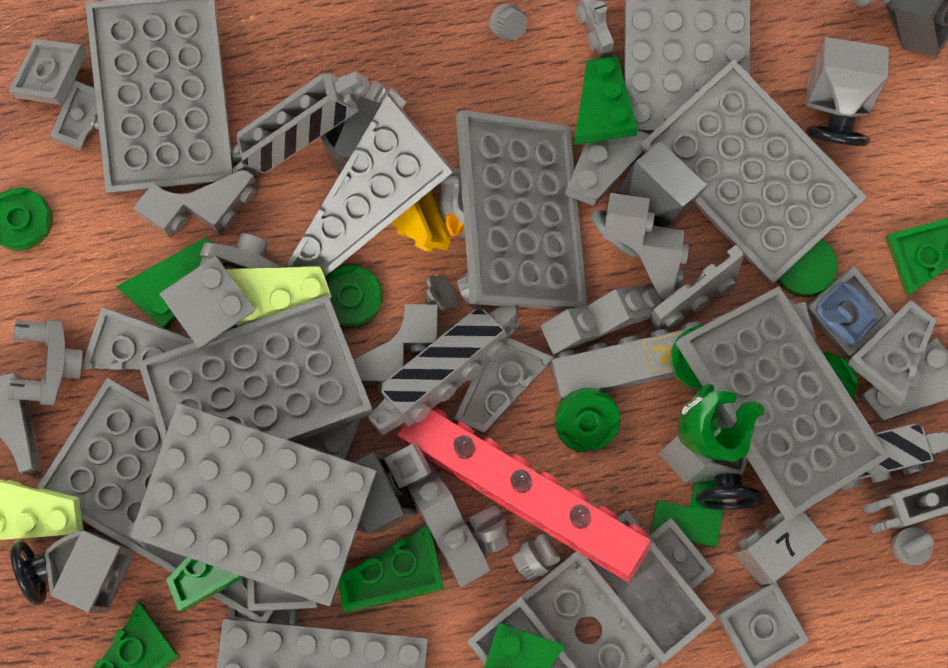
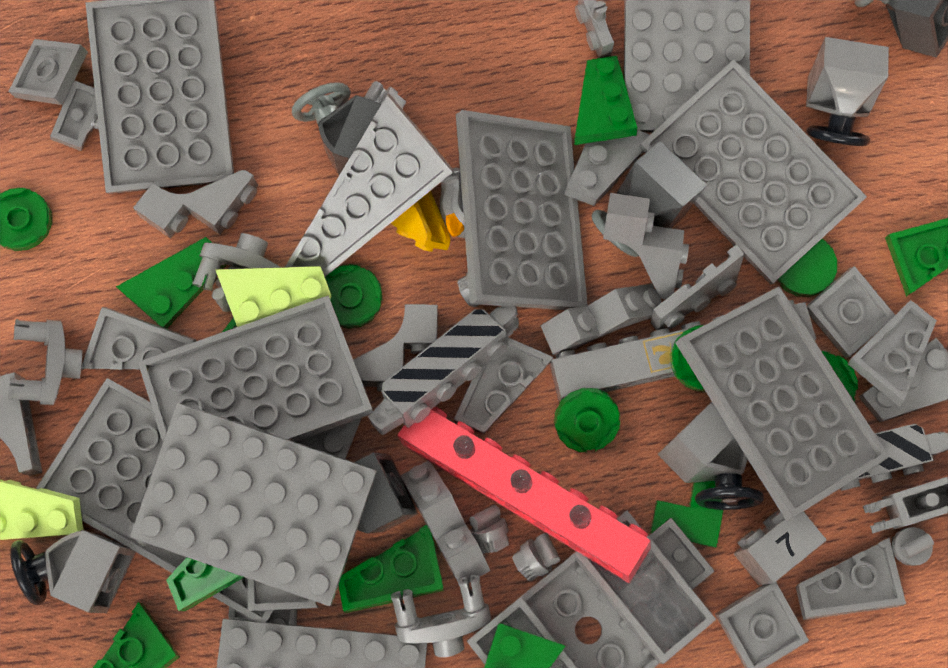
light grey plate [159,256,255,350] -> none
light grey hinge [231,71,370,175] -> none
light grey plate [384,442,432,489] -> none
light grey plant [426,274,458,311] -> none
light grey piece [487,3,528,41] -> none
green piece [678,384,764,462] -> none
sand blue piece [816,283,877,345] -> none
none -> light grey connector [390,575,491,657]
none -> light grey wing [796,538,906,620]

